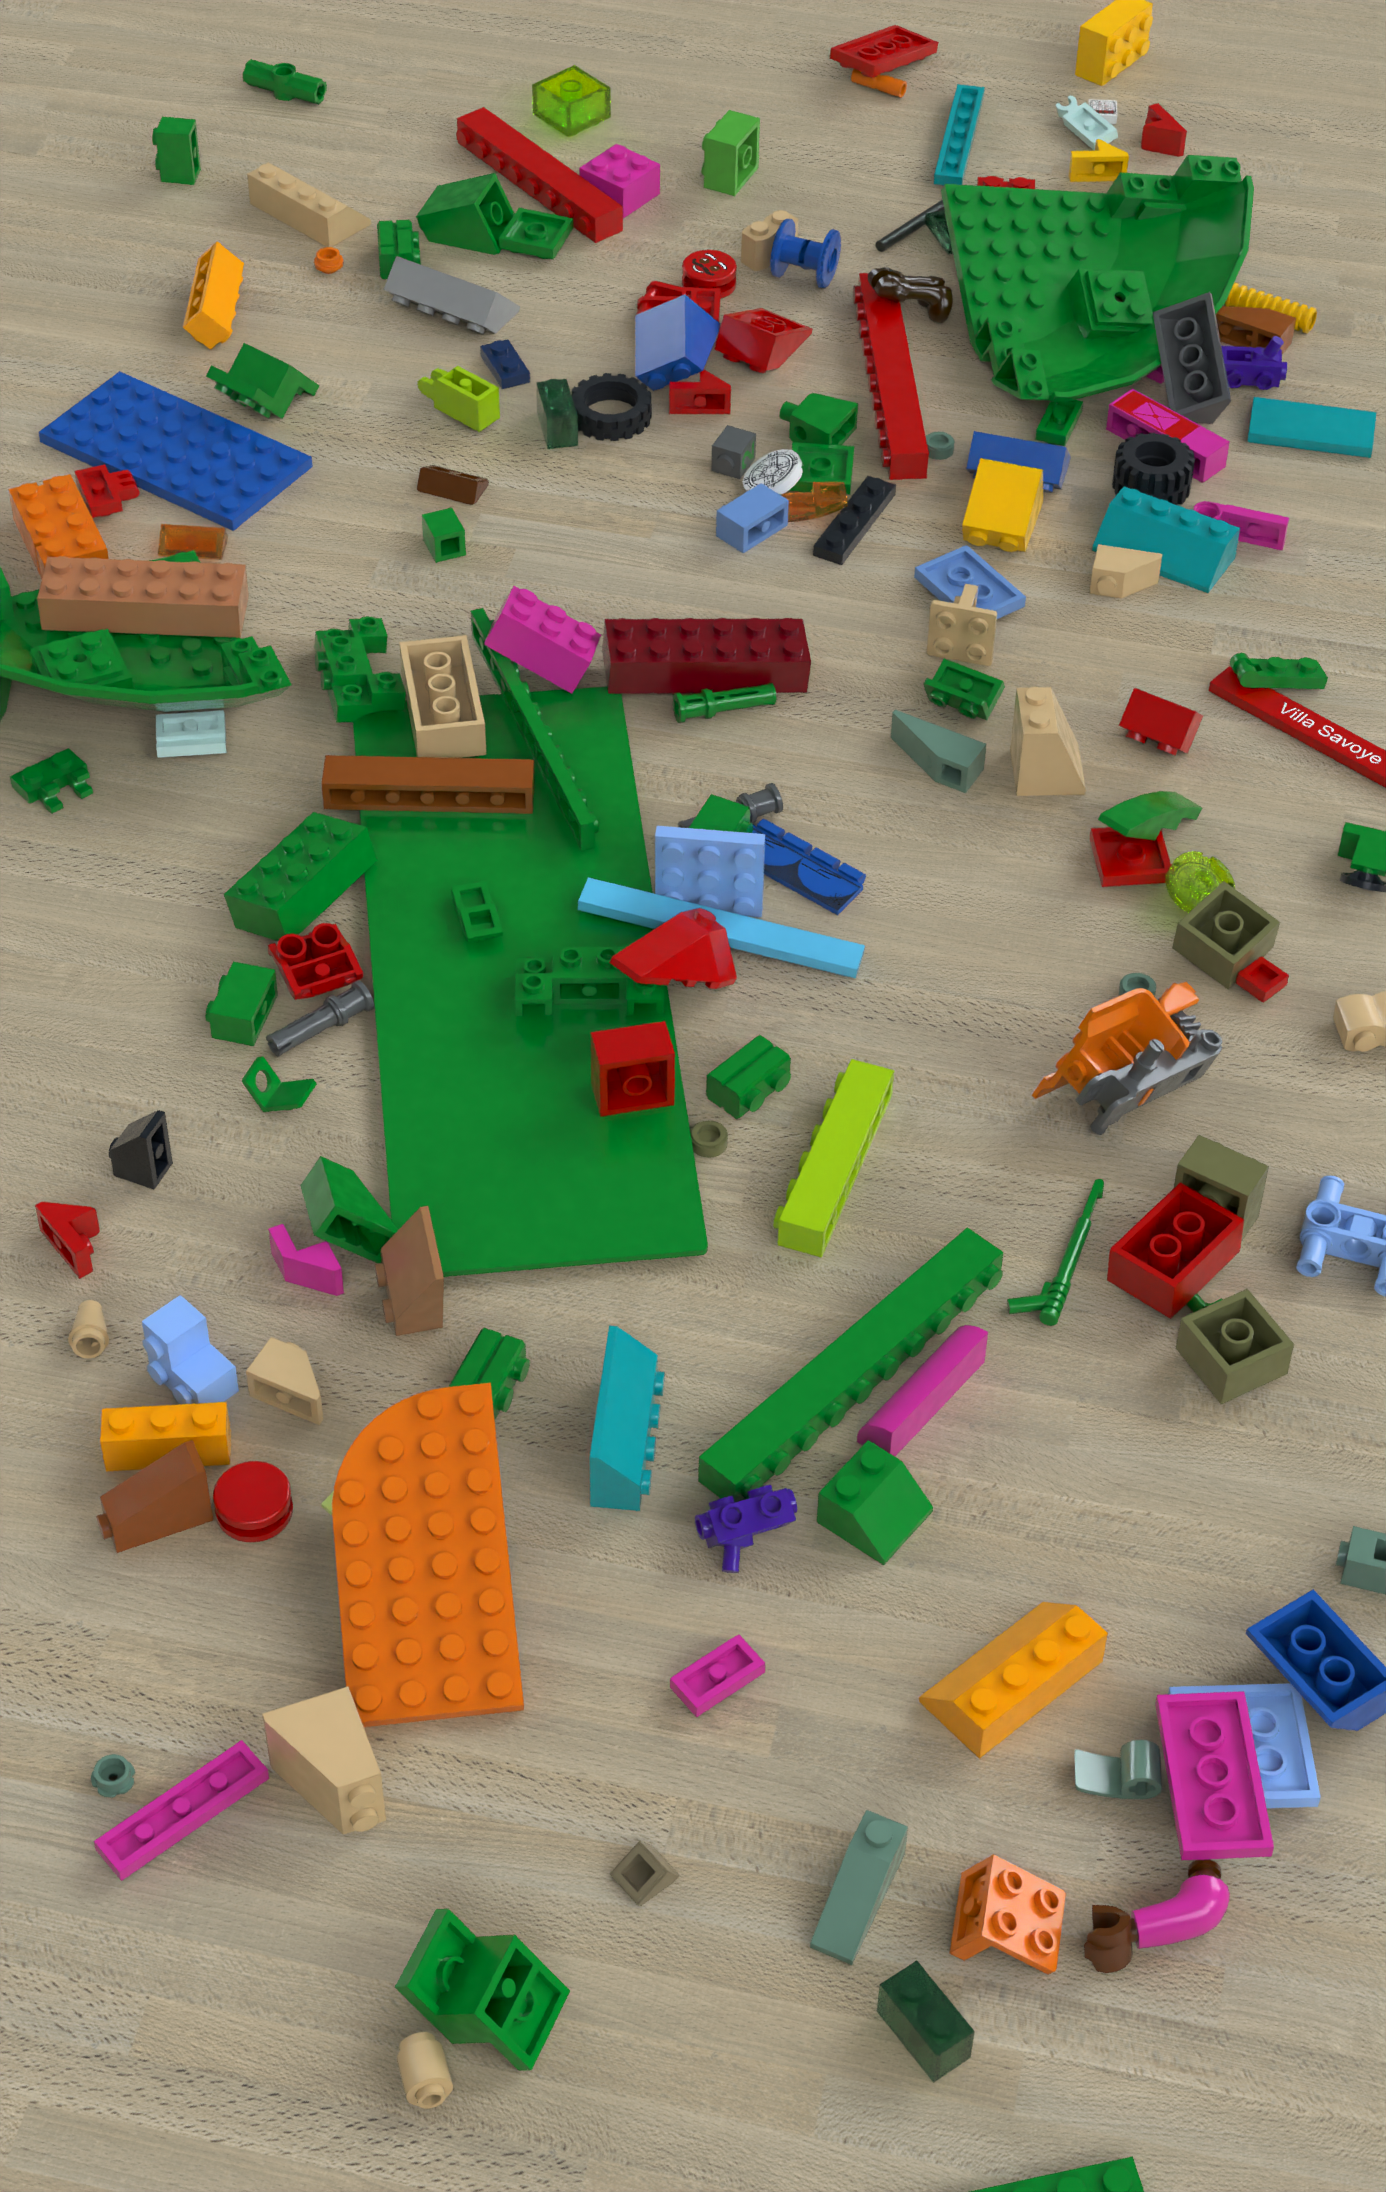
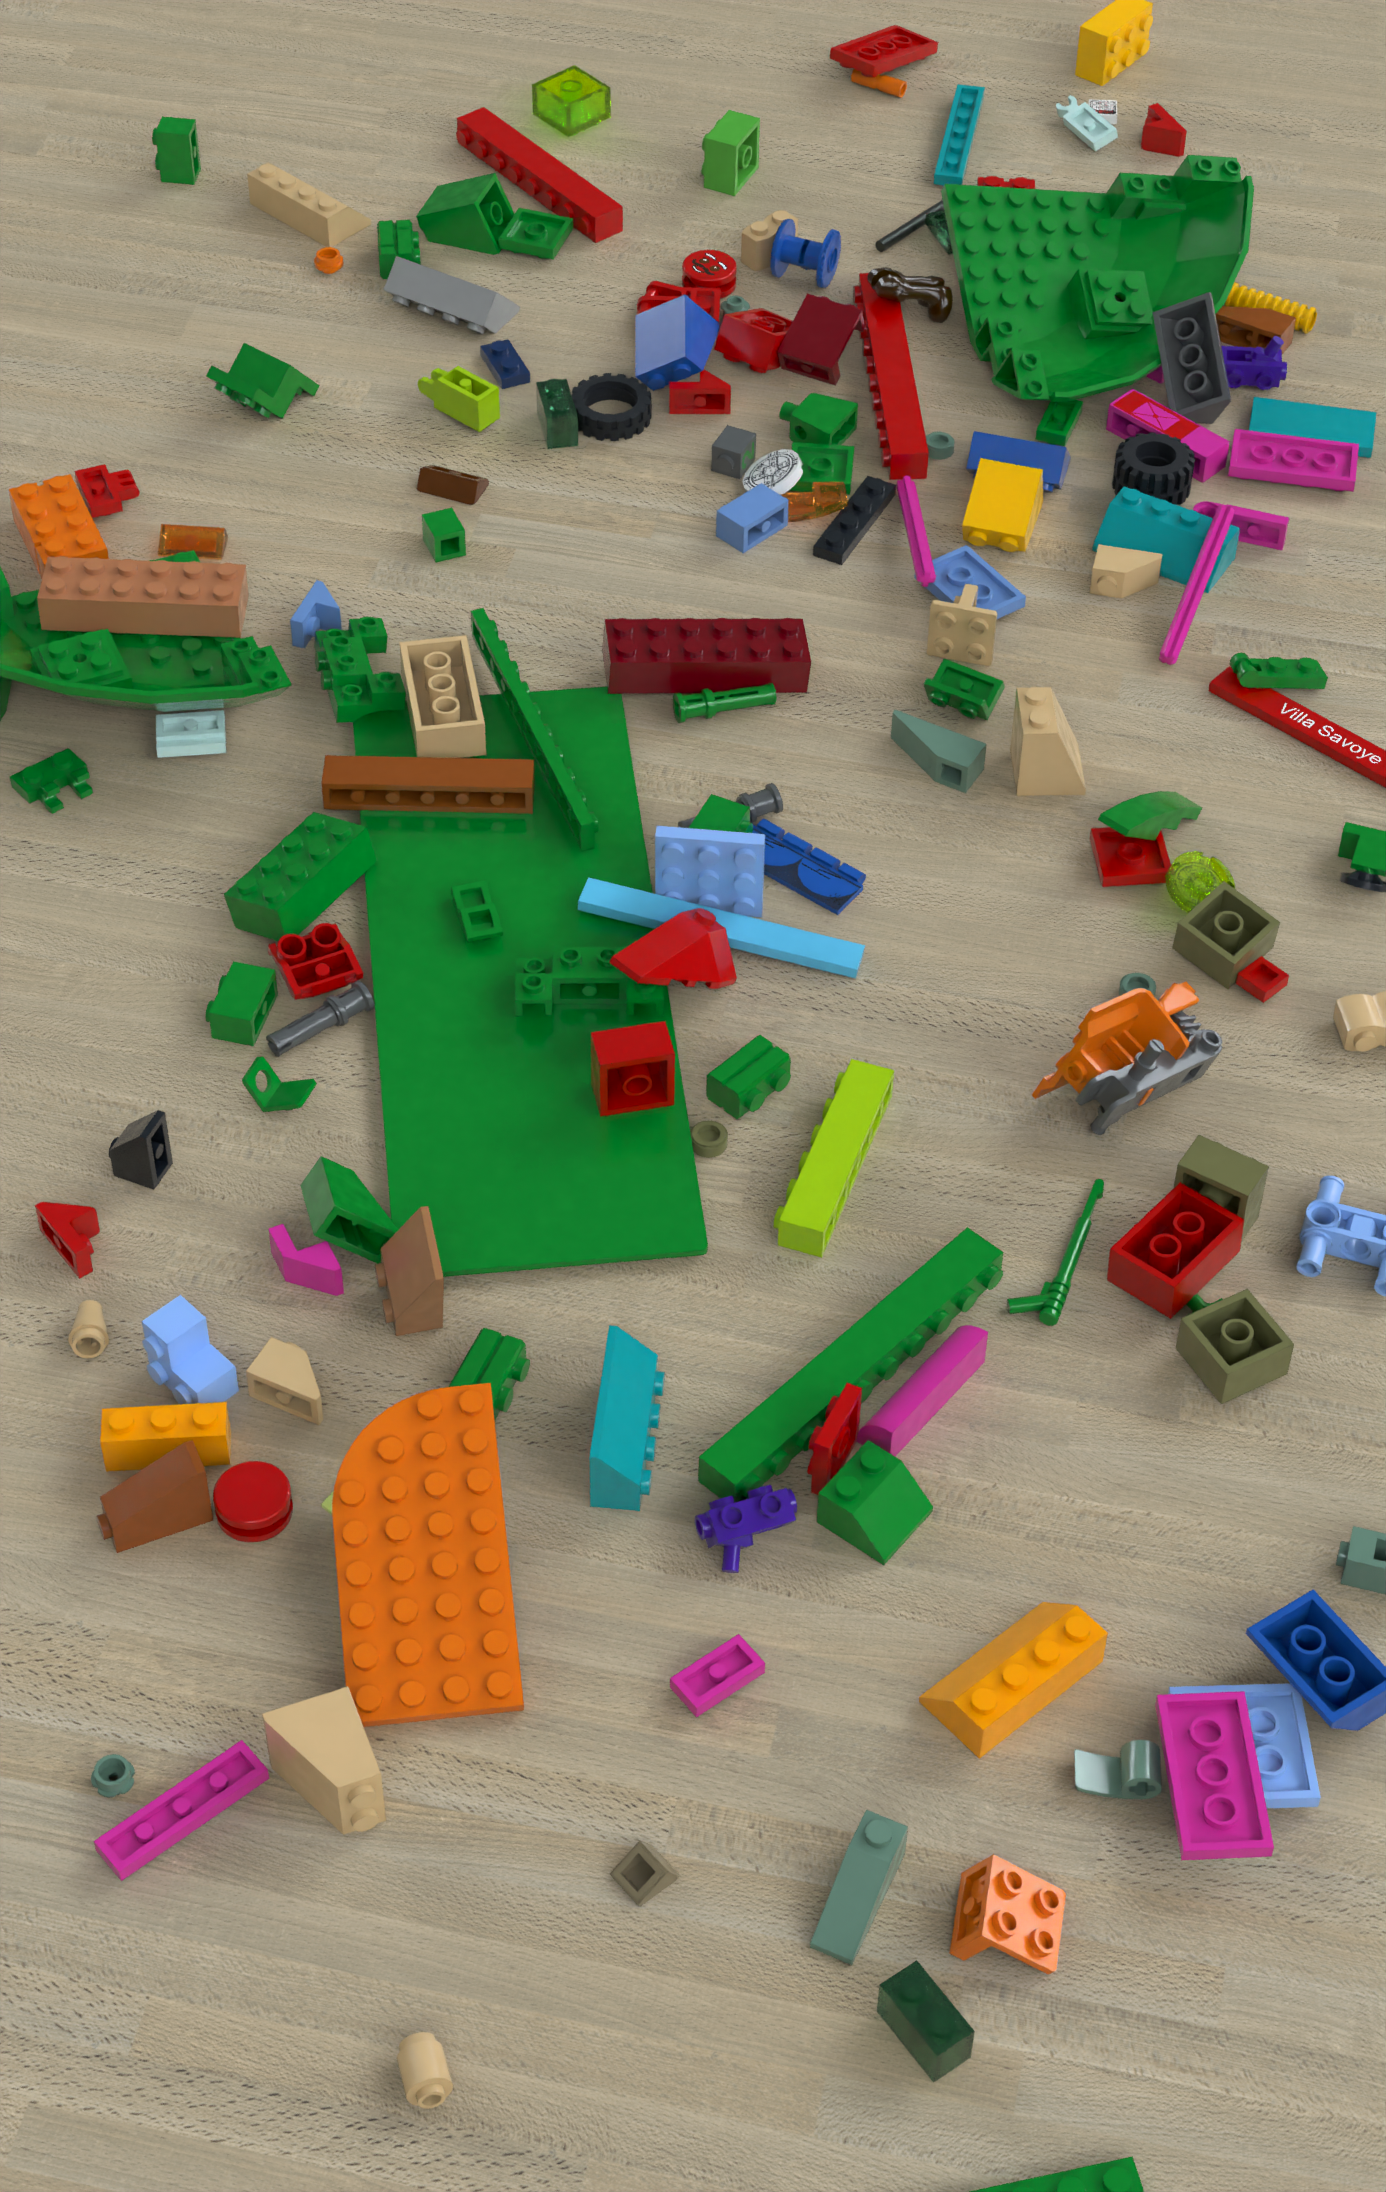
blue plate [39,371,313,531] -> none
light orange brick [183,242,244,350] -> none
green piece [243,59,327,105] -> none
green bracket [395,1908,570,2071] -> none
dark pink brick [484,586,601,694] -> none
dark pink brick [579,144,660,218] -> none
yellow slope [1068,139,1129,182] -> none
piece [1084,1859,1230,1973] -> none
red brick [1119,688,1203,756] -> none
none -> medium blue slope [290,580,342,649]
none -> sand green plate [721,295,750,316]
none -> dark red panel [777,293,865,386]
none -> red plate [807,1383,862,1495]
none -> dark pink axle [896,476,936,587]
none -> dark pink axle [1159,504,1234,665]
none -> dark pink plate [1228,429,1359,492]

